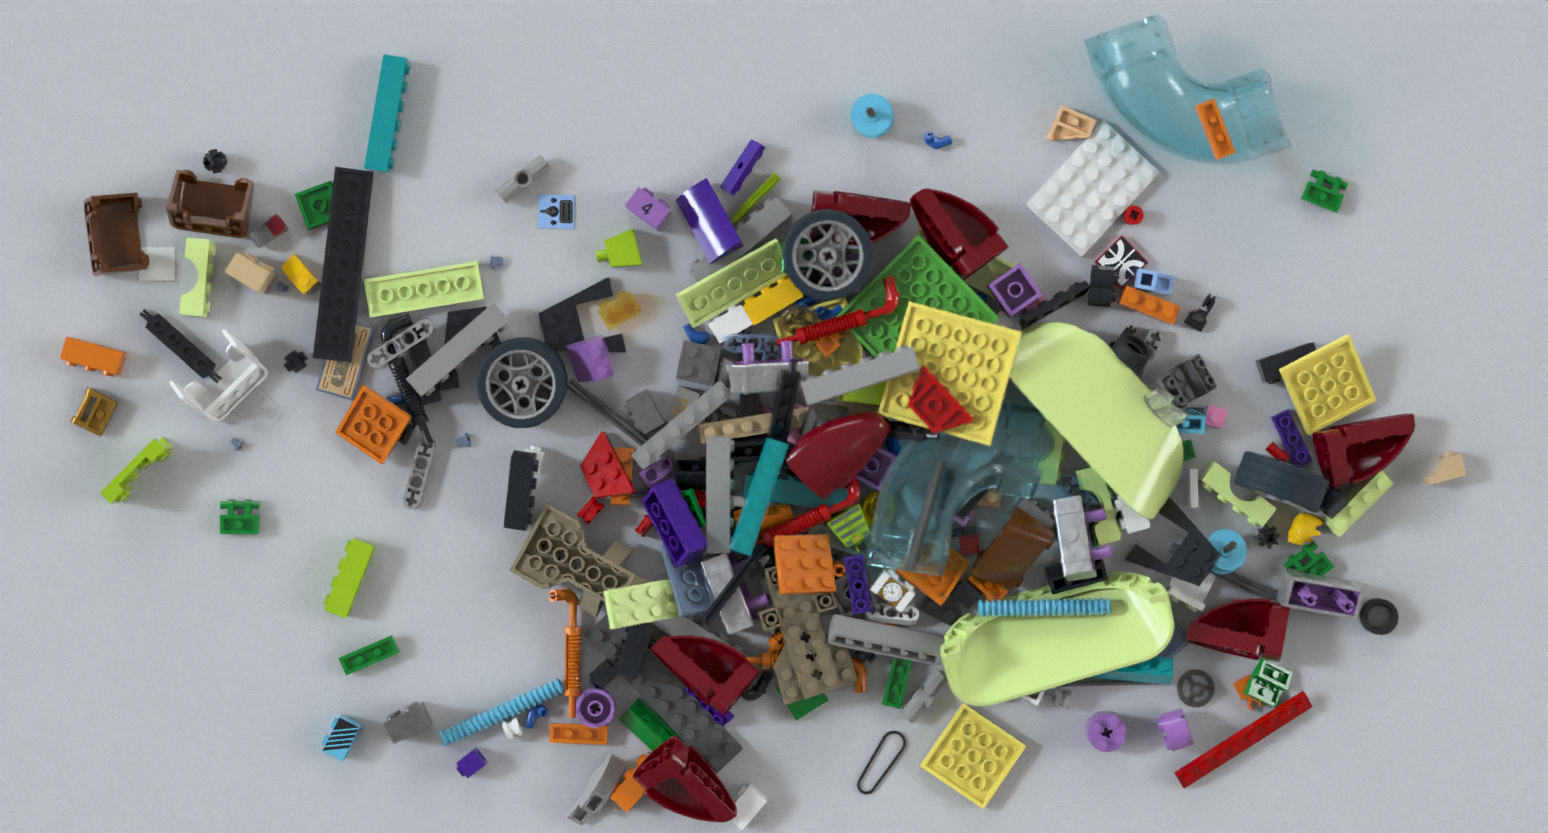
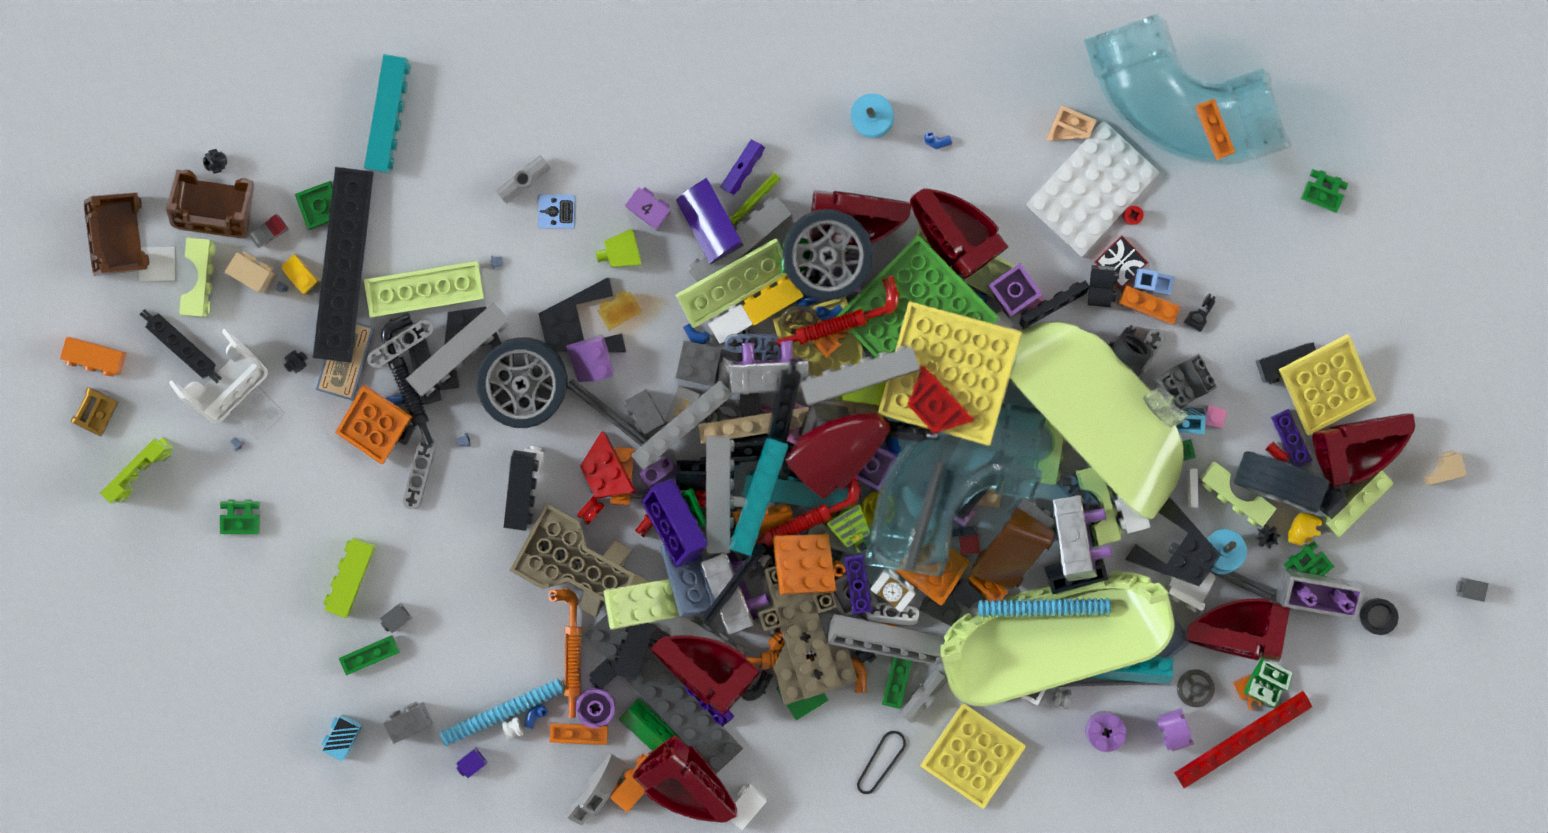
none -> dark grey brick [380,603,412,633]
none -> dark grey brick [1456,577,1489,602]

